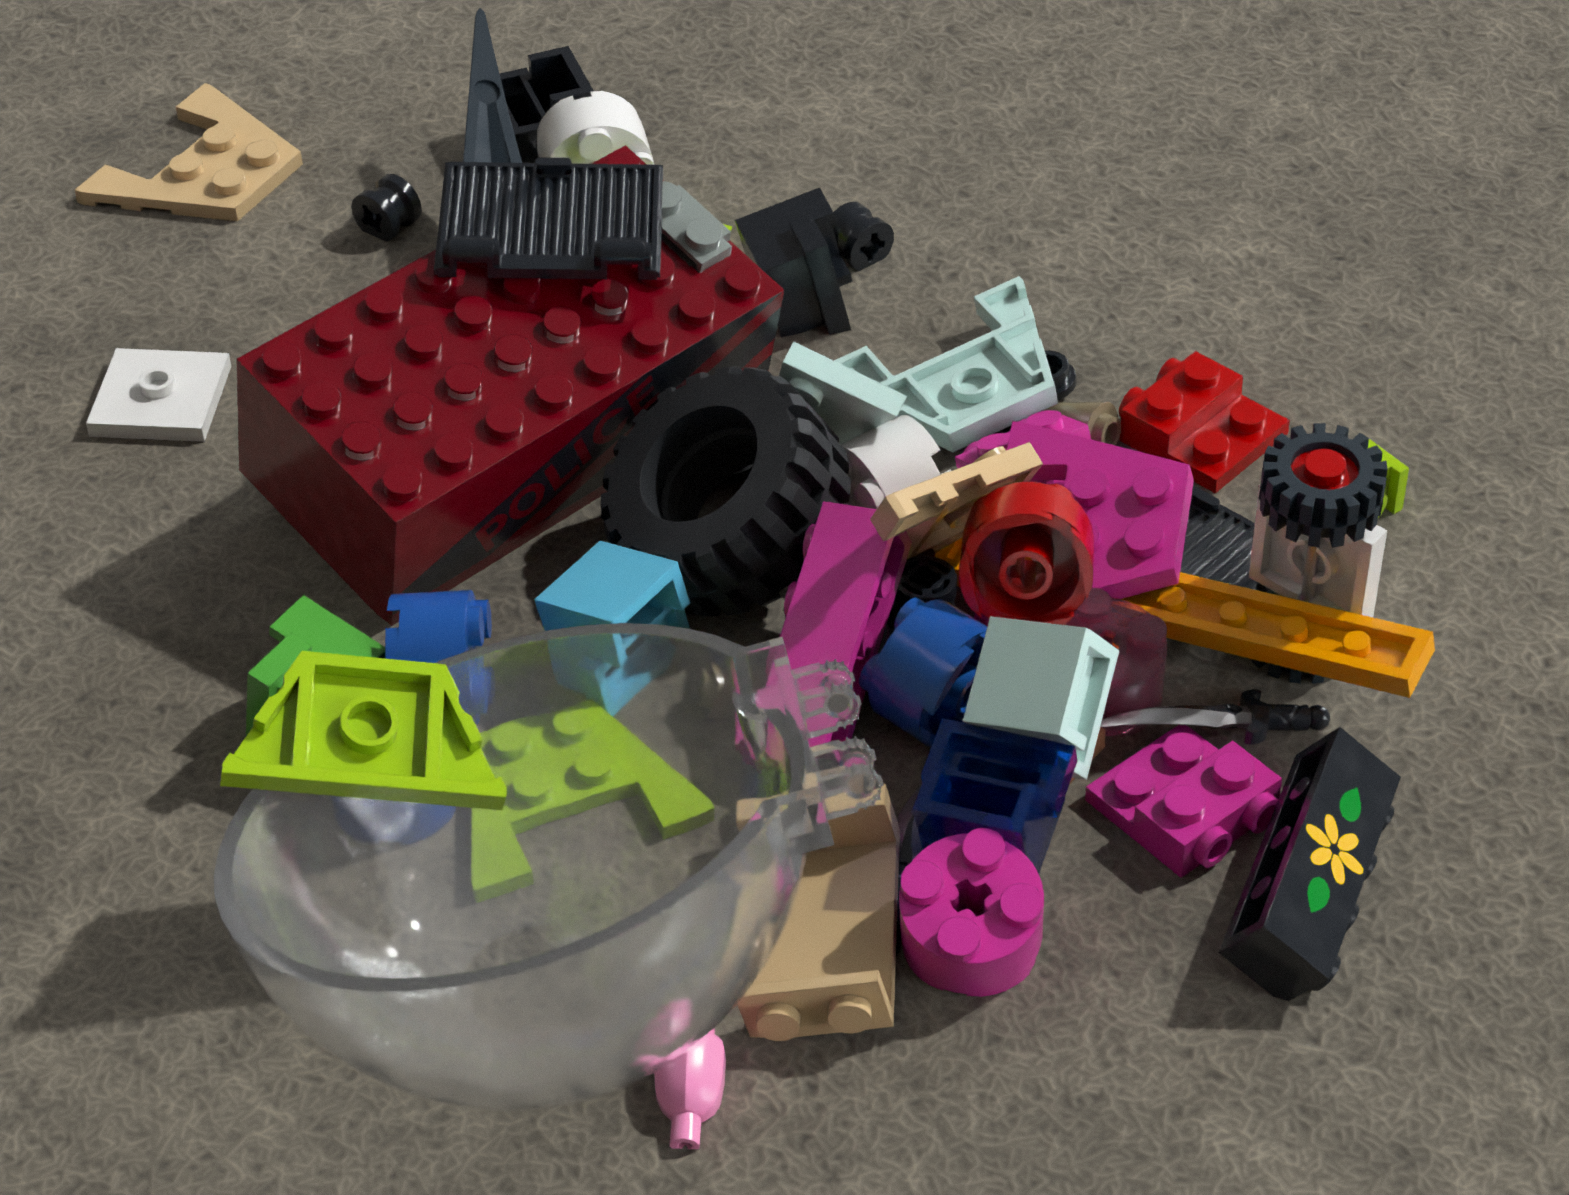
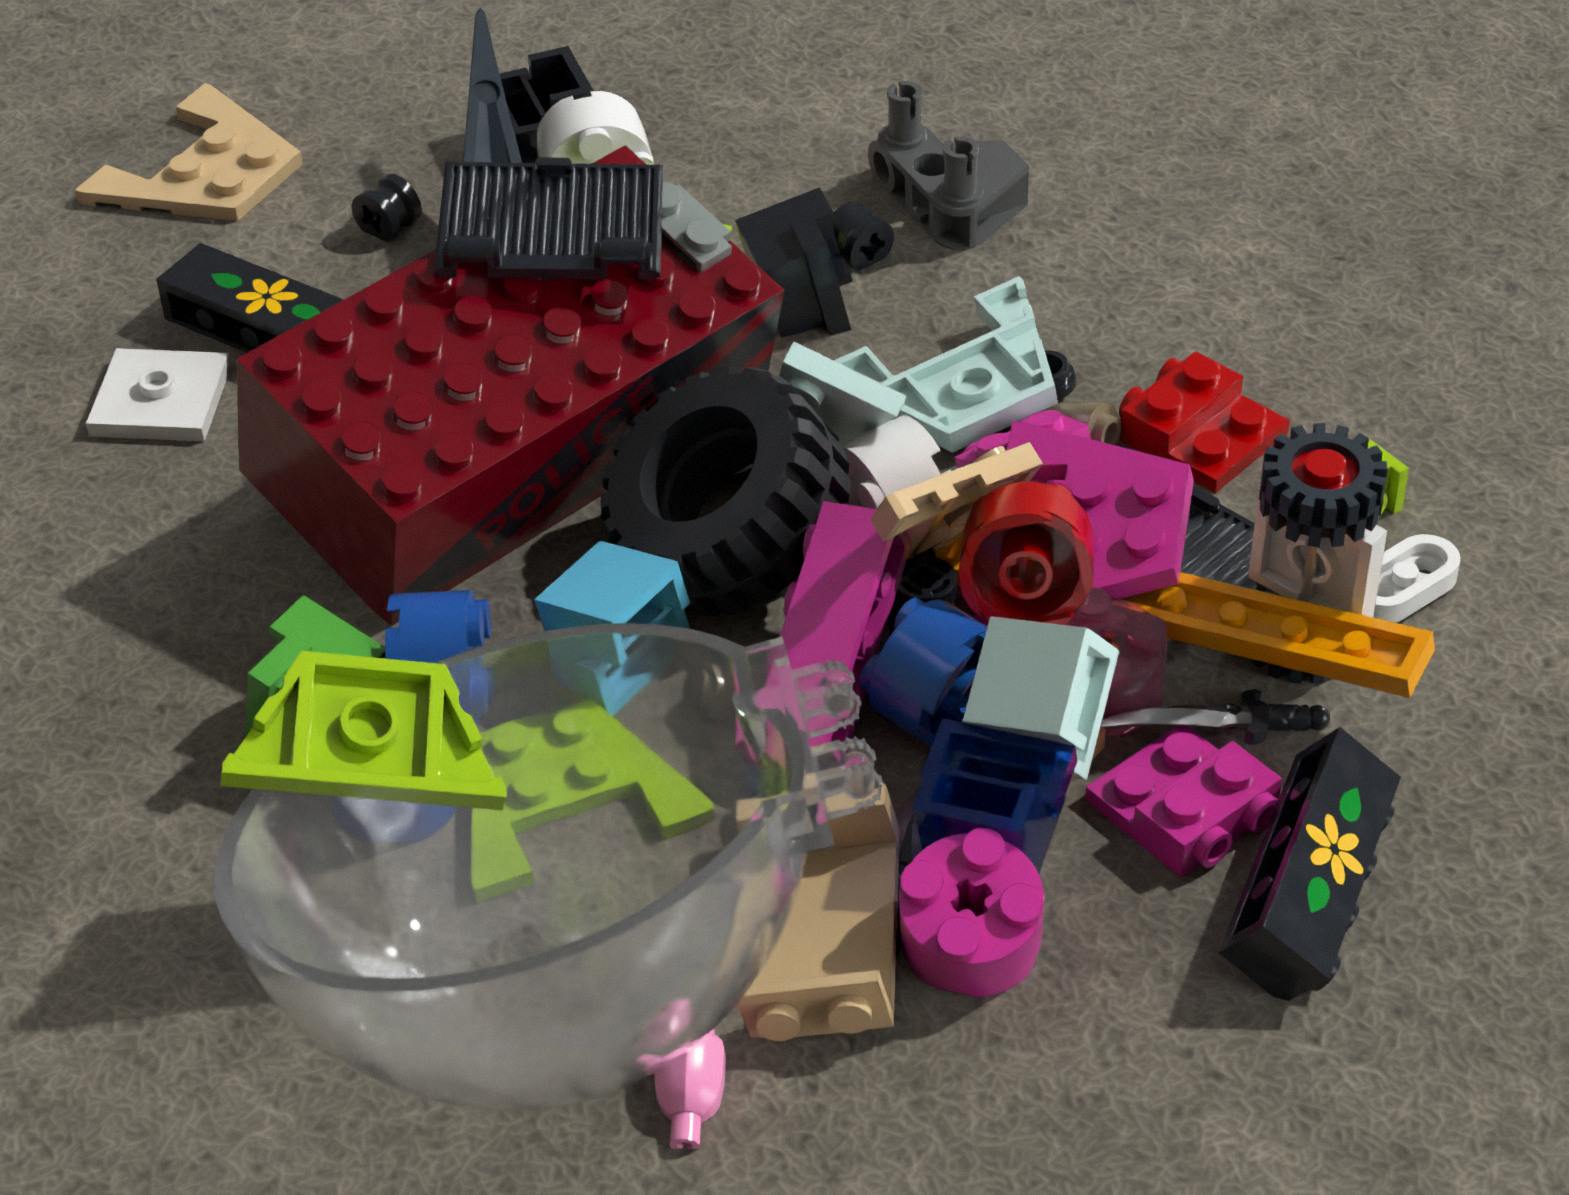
none -> black brick [156,243,344,353]
none -> dark grey piece [868,81,1029,250]
none -> white plate [1373,534,1460,623]

